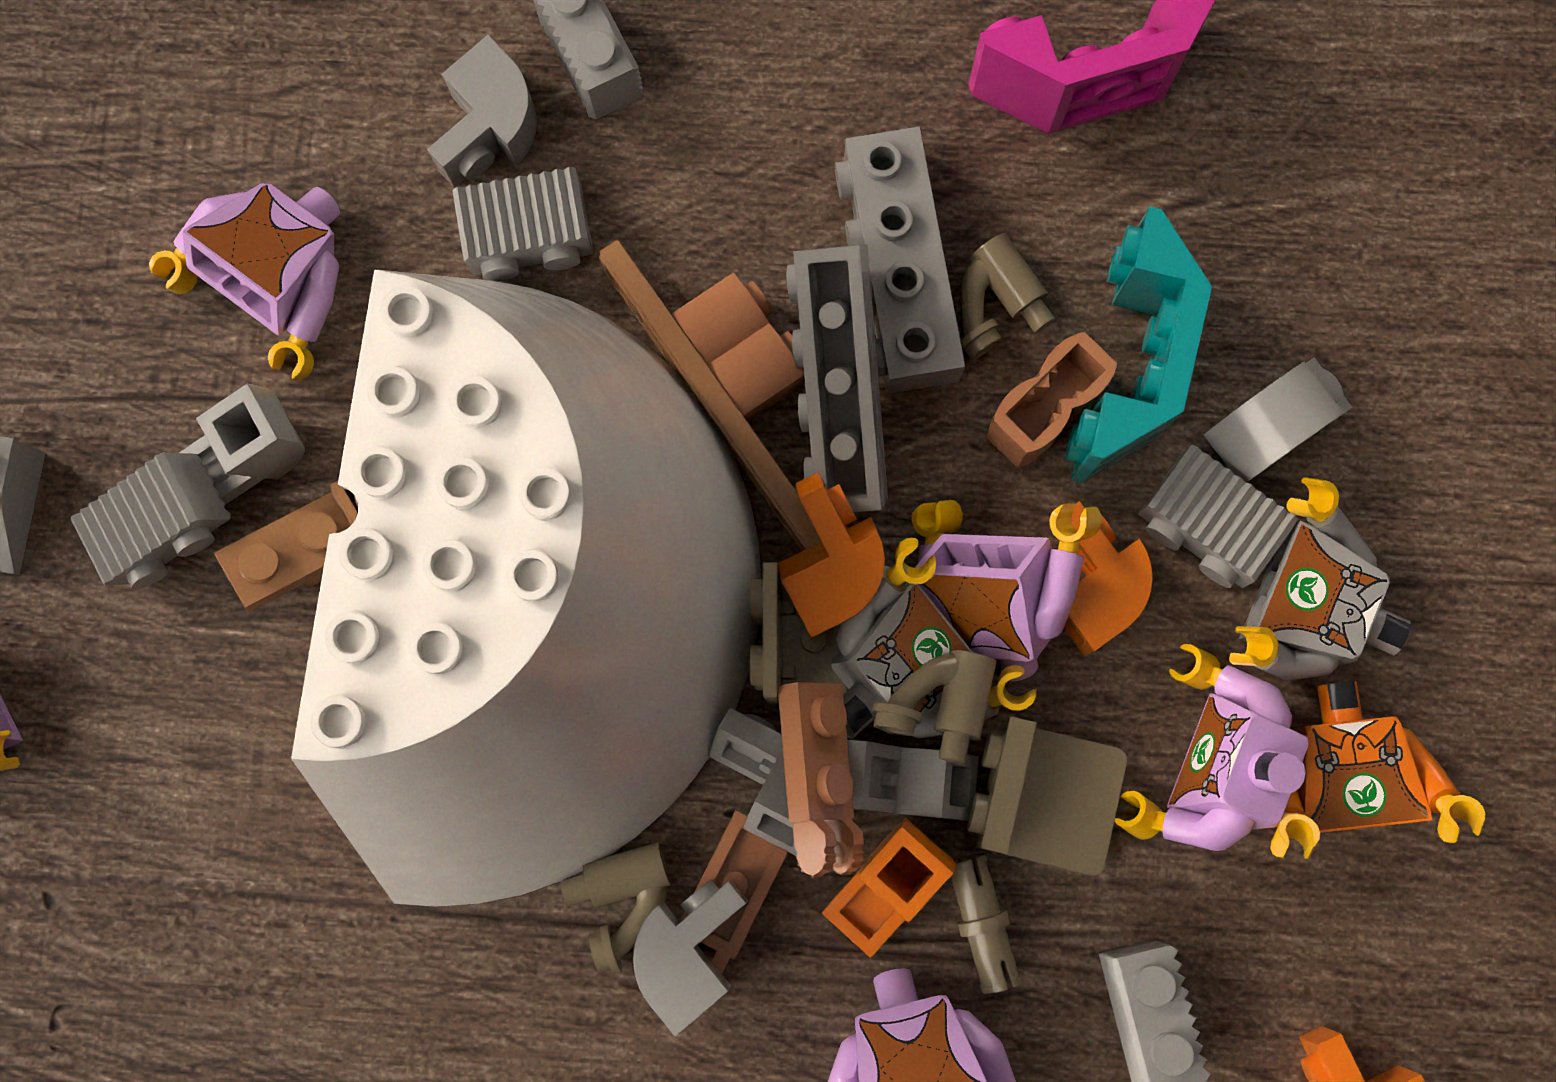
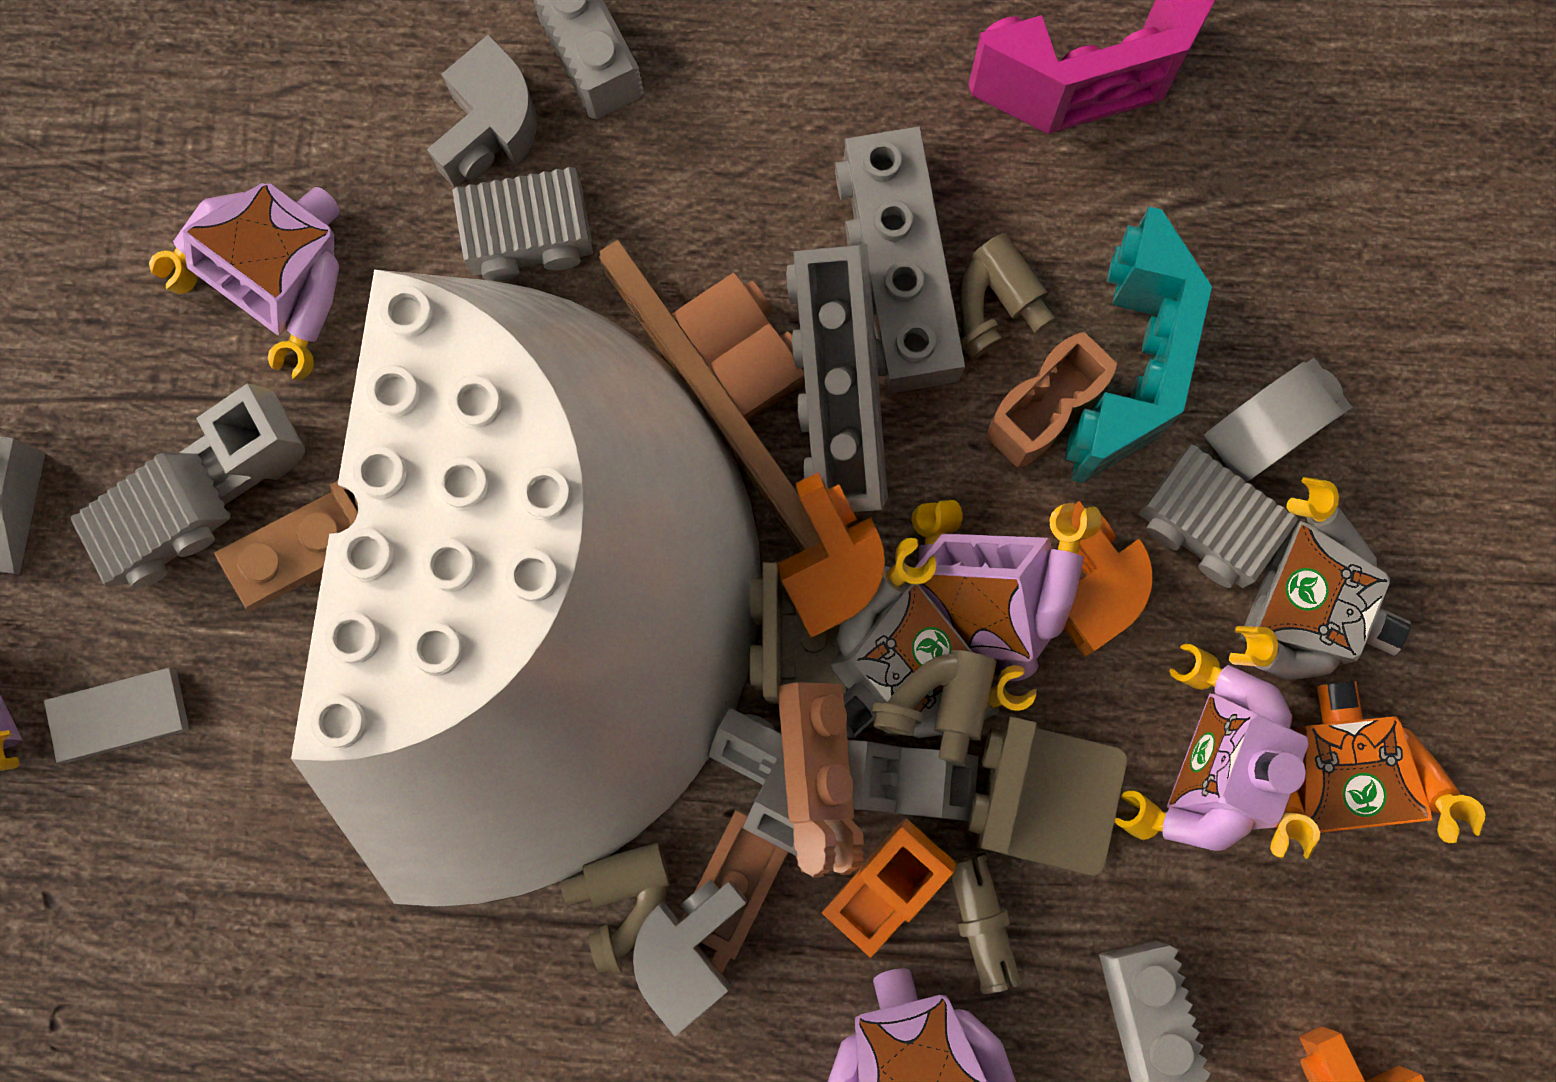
none -> light grey tile [44,668,190,763]

